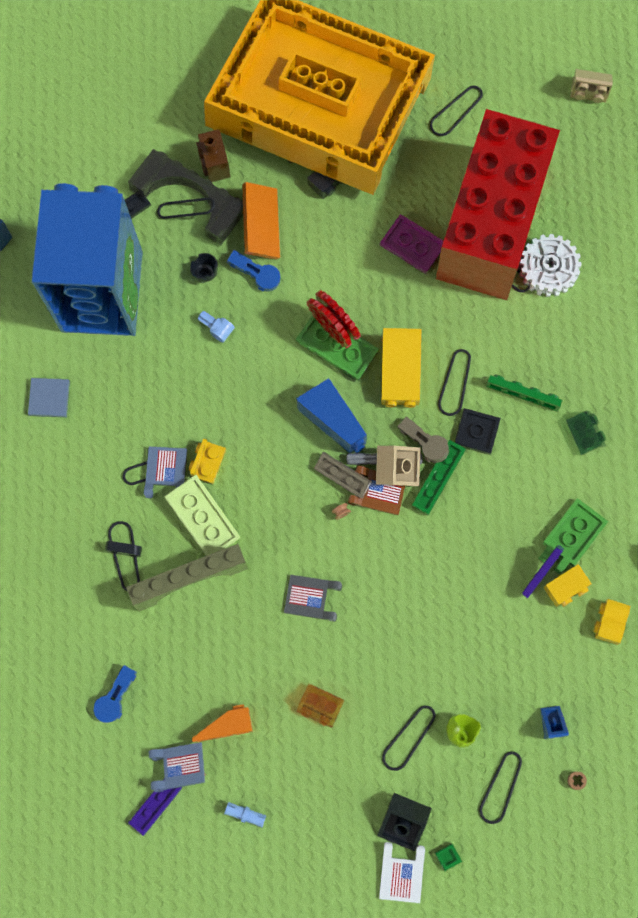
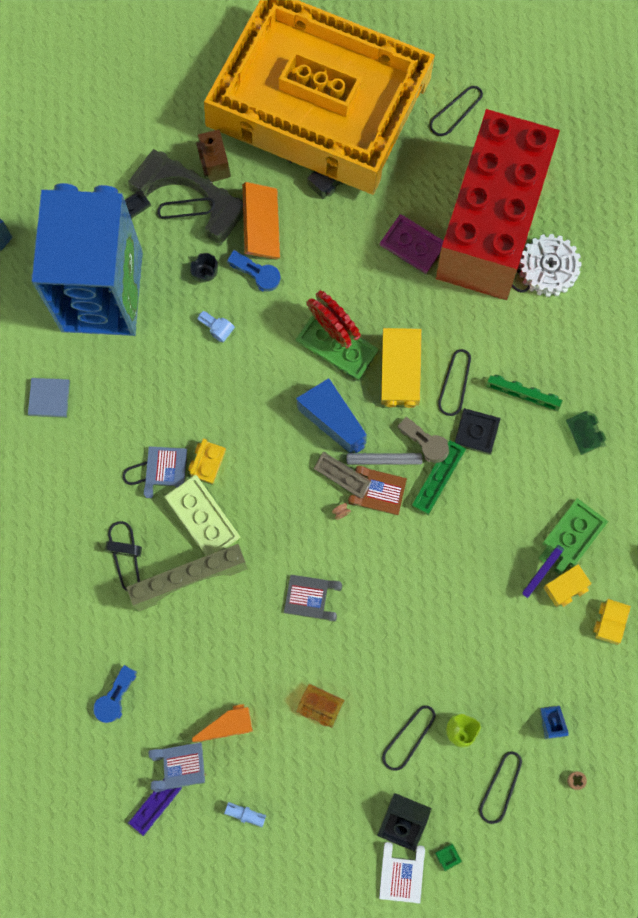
tan slope [376,446,420,486] -> none
tan slope [570,69,613,103] -> none

